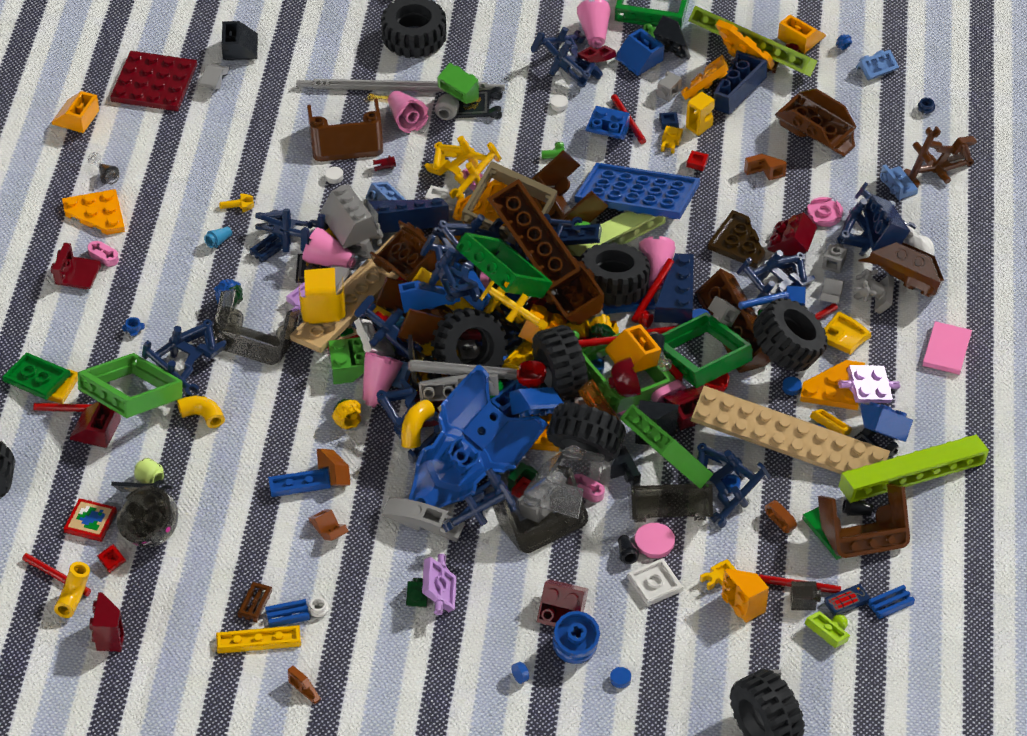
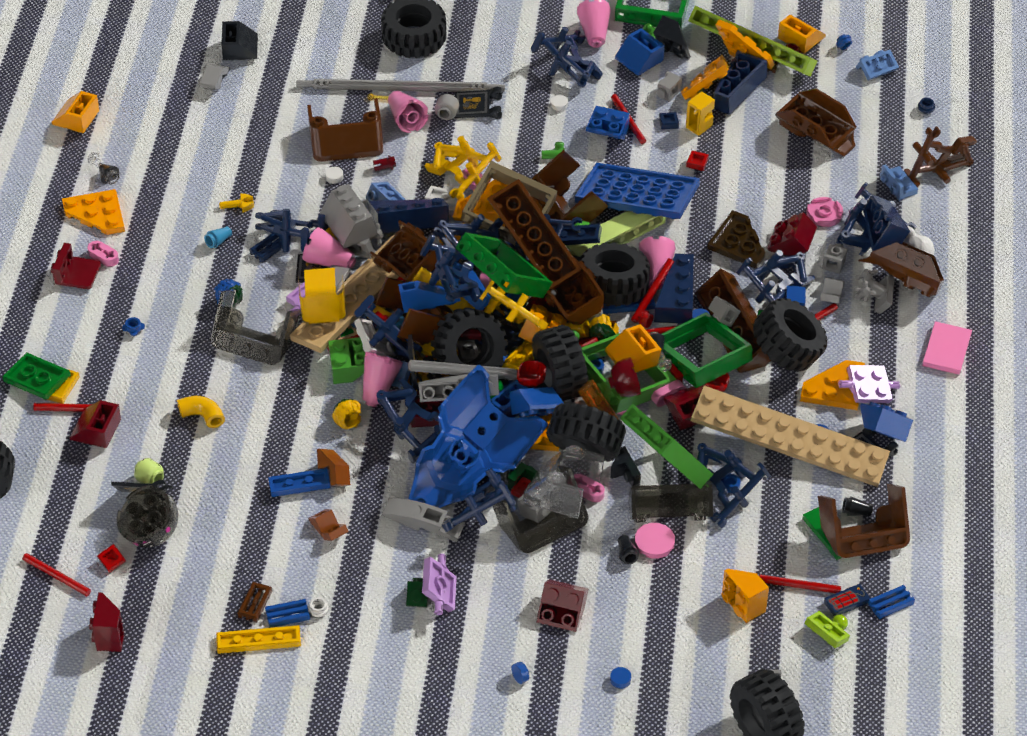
yellow cylinder [54,562,90,618] -> none
tile [63,498,117,542] -> none
bright green window [78,353,183,418] -> none
dark red plate [110,51,197,111] -> none
dark blue piece [142,319,227,397] -> none
dark orange tile [288,665,321,704] -> none
yellow cylinder [401,400,435,448] -> none
bright green slope [437,63,479,104] -> none
blue wheel [552,611,600,664] -> none
dark red slope [577,45,616,62] -> none
red bar [578,336,617,347] -> none
white tile [627,558,683,607] -> none
black slope [635,400,679,445] -> none
yellow plate [661,126,683,154] -> none
yellow plate [700,559,736,590] -> none
blue bar [738,291,789,309] -> none
dark orange slope [744,154,787,180] -> none
dark orange beam [765,500,797,533] -> none
blue tile [782,377,802,396] -> none
clear smoke brick [790,581,821,610] -> none
yellow tile [810,409,852,435] -> none
yellow plate [824,312,871,355] -> none
lime brick [838,434,989,503] -> none

